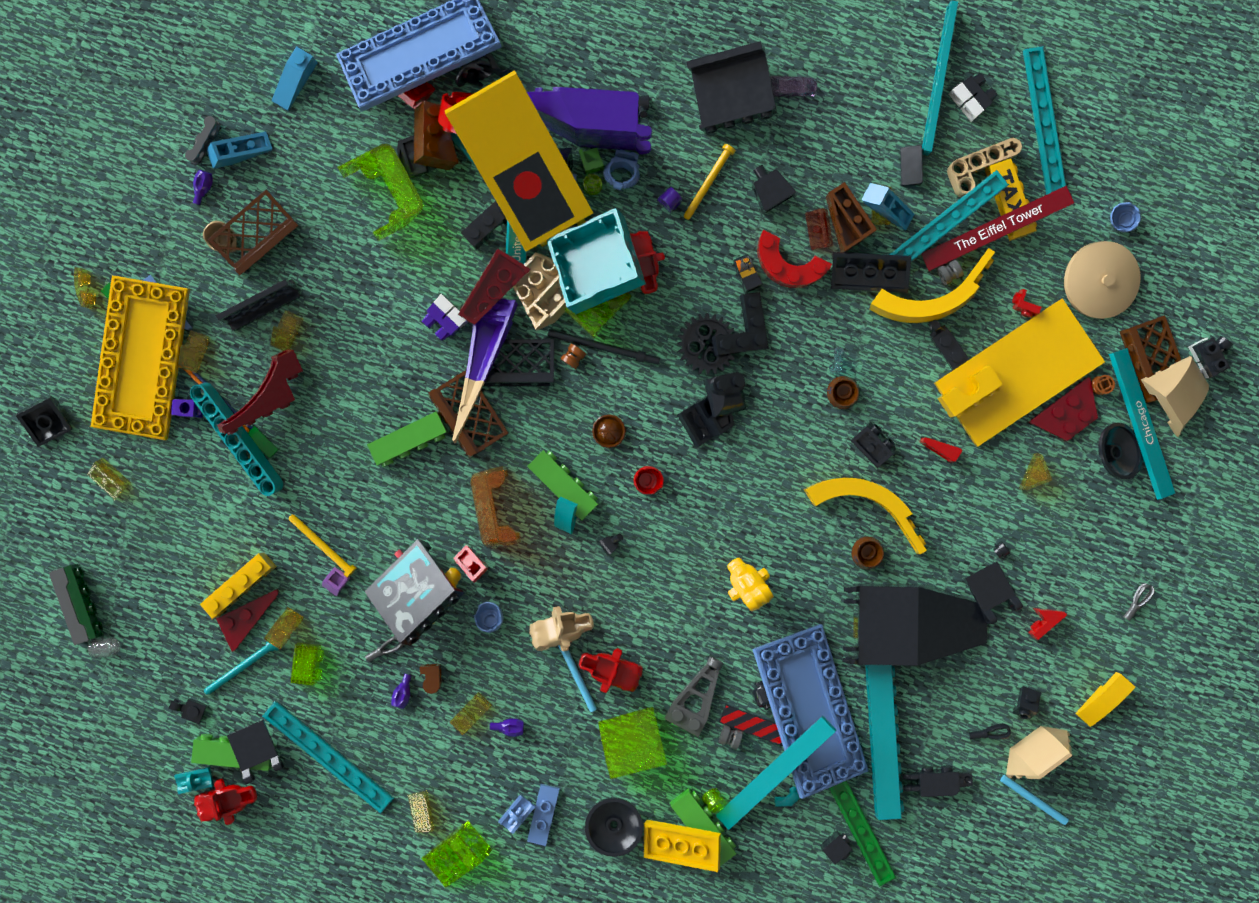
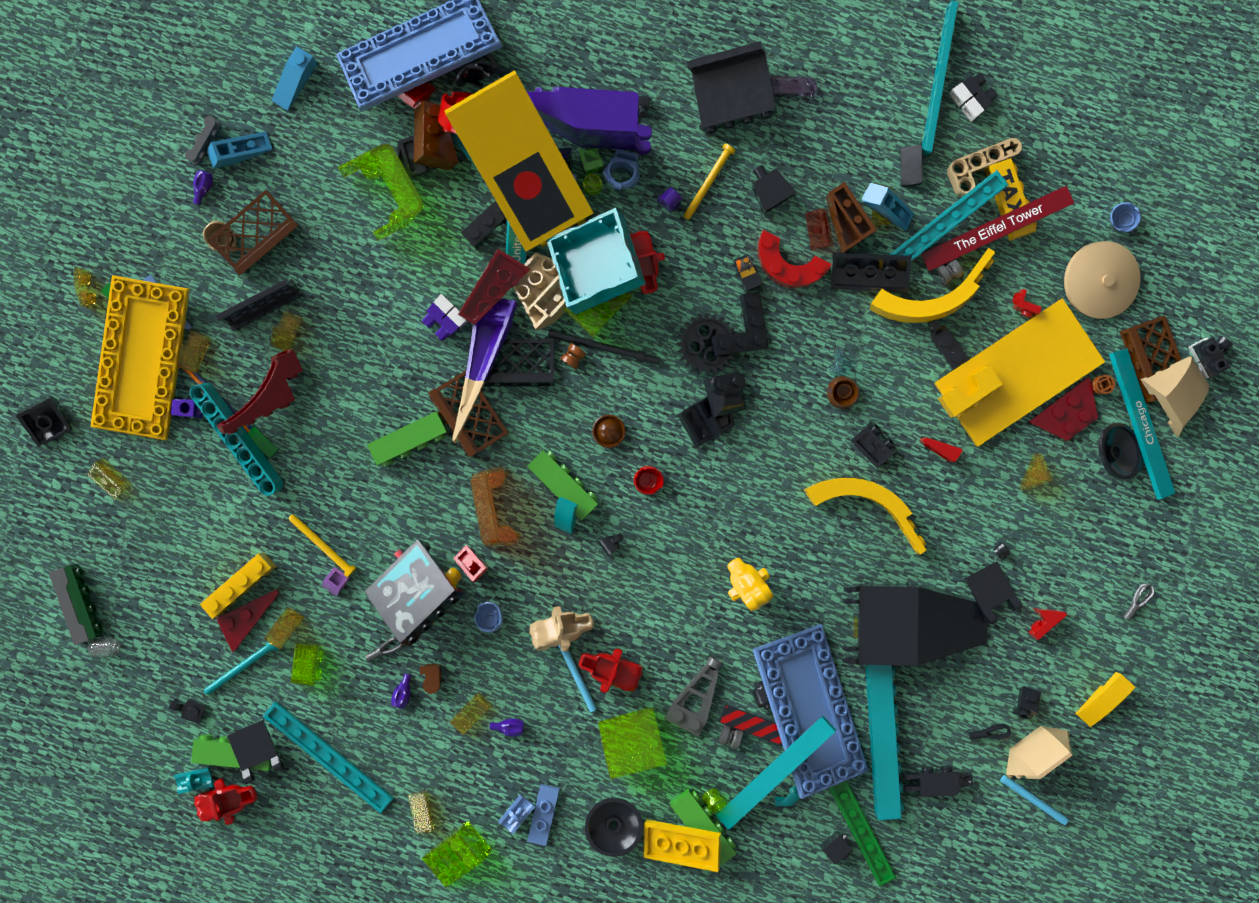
reddish brown hat [851,536,884,570] -> none
teal tile [1023,46,1066,195] -> none

